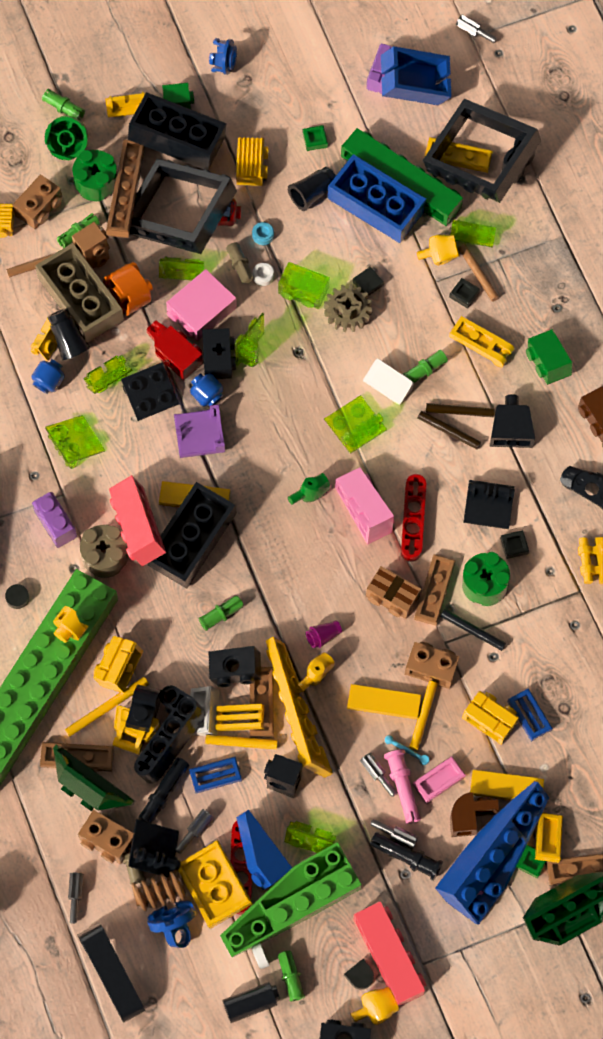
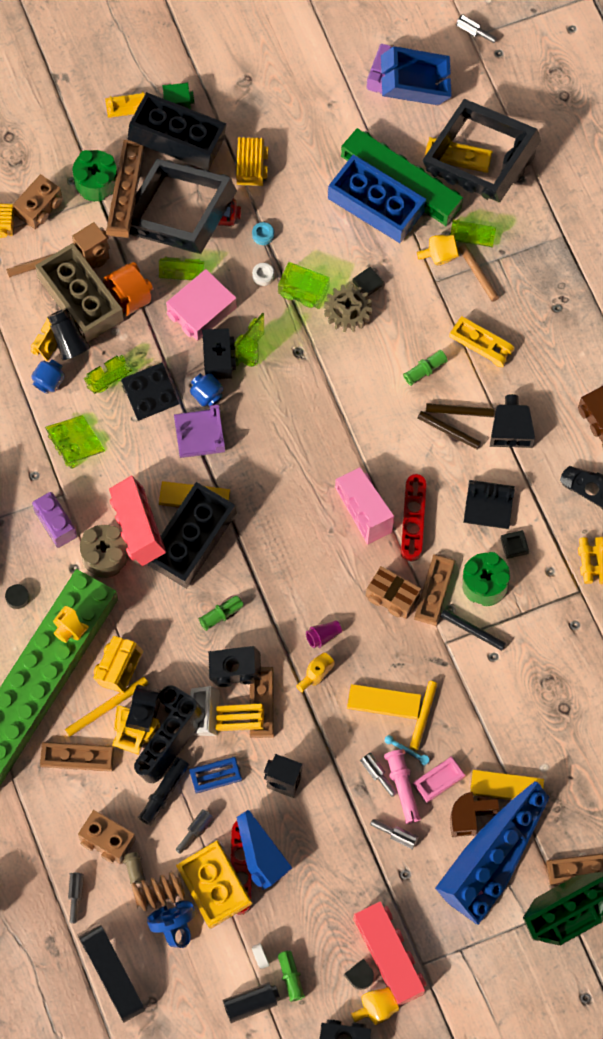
bright green pin [42,88,85,120] -> none
green cylinder [44,116,89,161] -> none
dark green wedge [53,744,136,812] -> none
bright green pin [57,213,100,248] -> none
black hinge [128,819,181,878] -> none
red hinge [146,321,203,381] -> none
yellow bar [205,735,277,750] -> none
blue piece [209,38,237,75] -> none
bright green wedge [220,842,362,958] -> none
dark tan axle [226,242,254,284] -> none
yellow wing [265,637,333,778] -> none
clear neon green hinge [284,821,337,854] -> none
black plant [288,166,336,211] -> none
green piece [288,473,330,505] -> none
green tile [302,125,328,151] -> none
clear neon green hinge [324,395,387,454] -> none
white slope [363,358,414,406] -> none
black pin [370,832,443,881] -> none
medium nougat brick [405,642,460,689] -> none
pearl dark grey tile [449,278,480,309] -> none
yellow brick [462,691,519,745] -> none
blue tile [507,688,553,742] -> none
green tile [516,845,546,879] -> none
green brick [526,329,572,385] -> none
yellow tile [535,813,563,863] -> none

